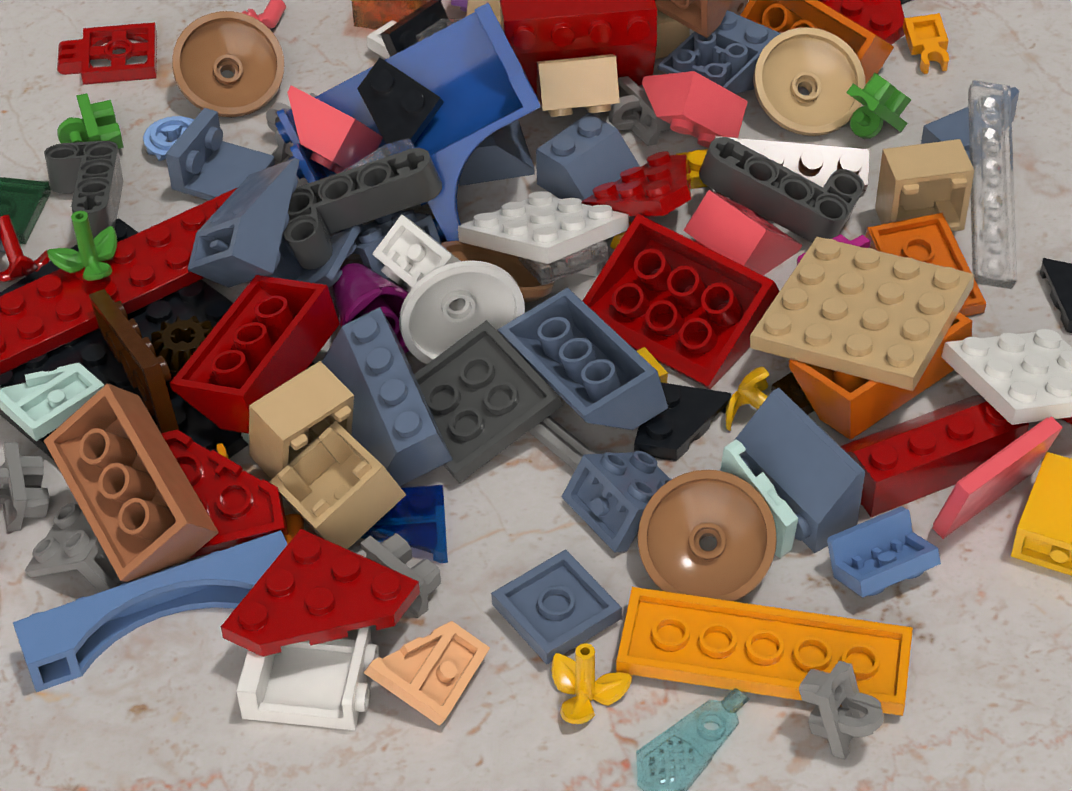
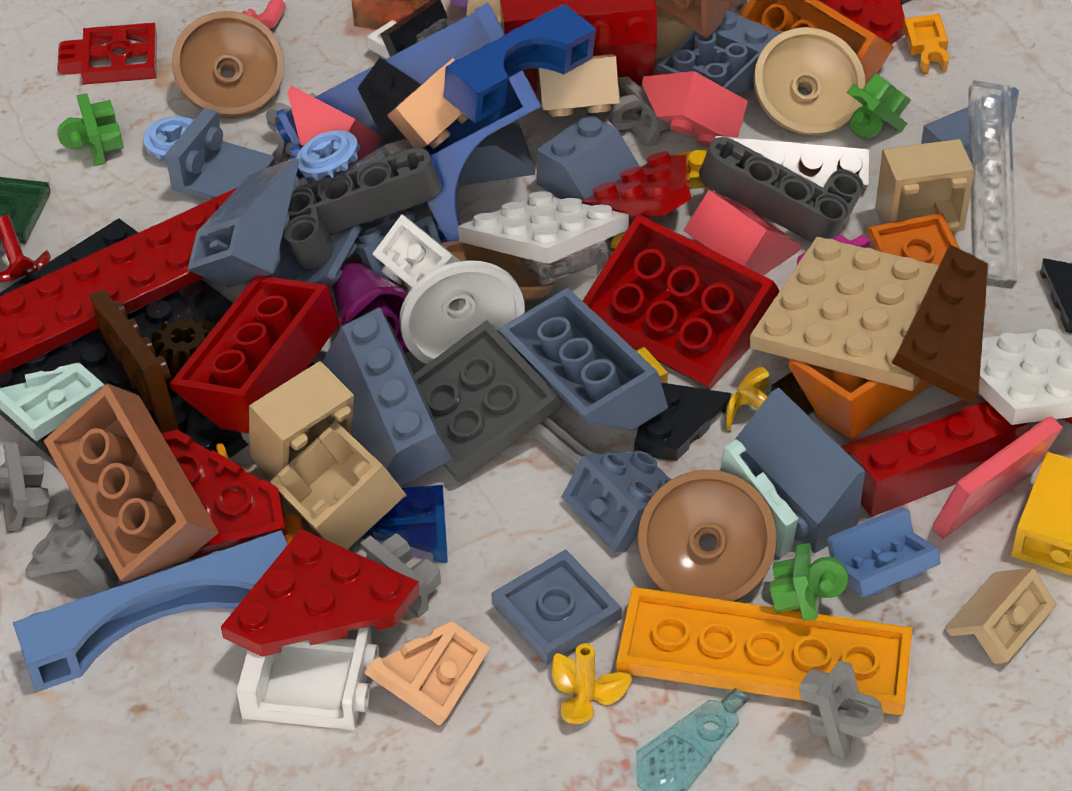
dark grey beam [44,141,123,239] -> none
bright green plant [47,211,117,281] -> none
none -> light blue gear [296,130,360,181]
none -> light nougat brick [387,58,469,149]
none -> blue arch [443,4,596,123]
none -> bright green hips [770,543,848,621]
none -> reddish brown wing [892,244,988,404]
none -> tan panel [945,568,1057,664]

